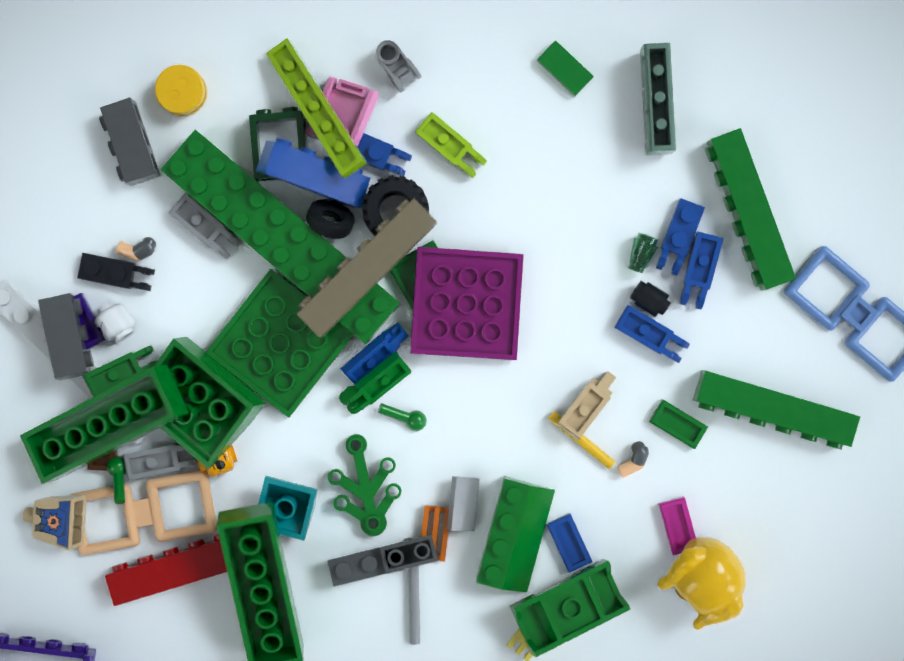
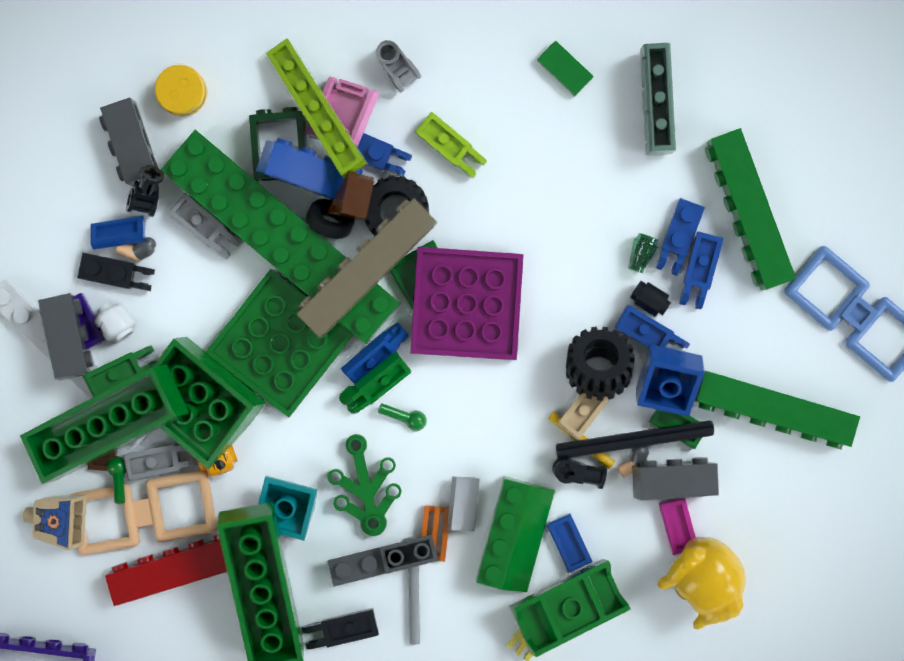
none -> blue tile [90,215,146,250]
none -> black connector [126,165,164,217]
none -> black hinge [301,608,379,650]
none -> reddish brown slope [328,171,374,219]
none -> black connector [552,458,607,489]
none -> black axle [555,420,714,459]
none -> black tyre [565,326,635,401]
none -> dark grey brick [632,457,719,500]
none -> blue brick [636,344,705,416]

